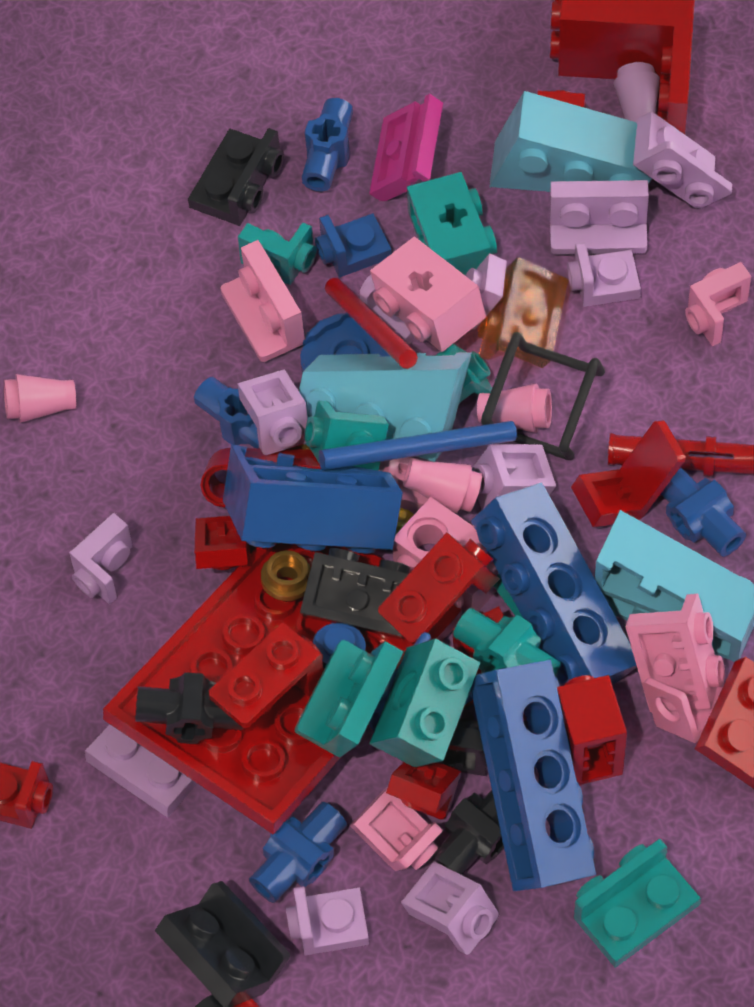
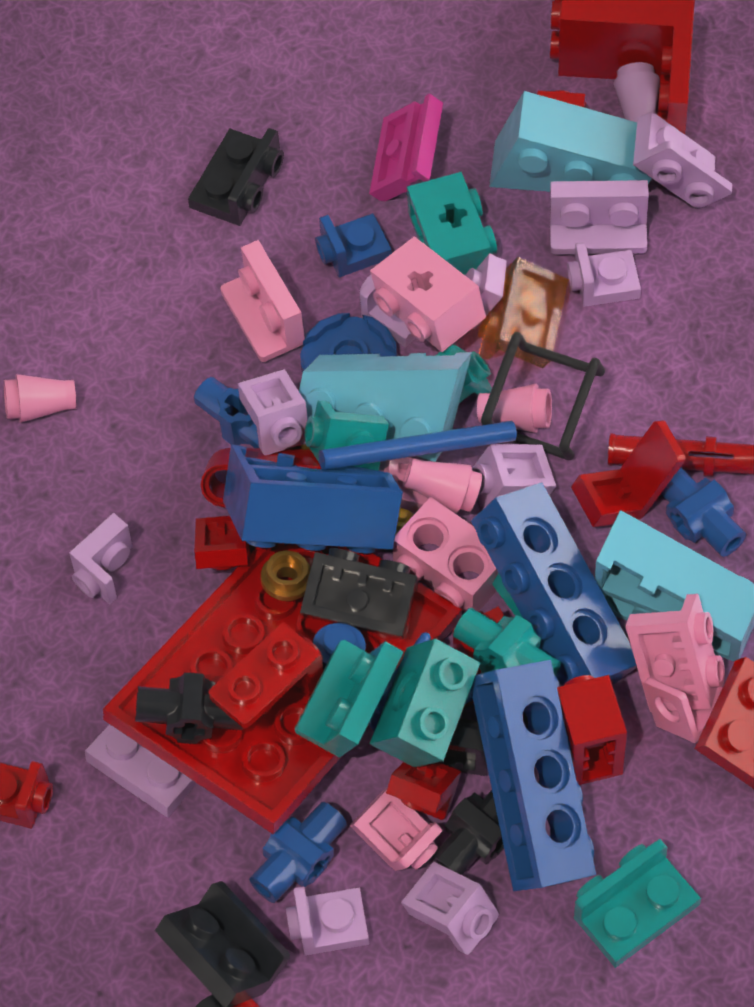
teal bracket [238,223,317,285] -> none
blue axle [302,98,353,192] -> none
red bar [325,278,418,369] -> none
red bracket [378,532,500,644] -> none
bright pink bracket [685,262,751,346] -> none

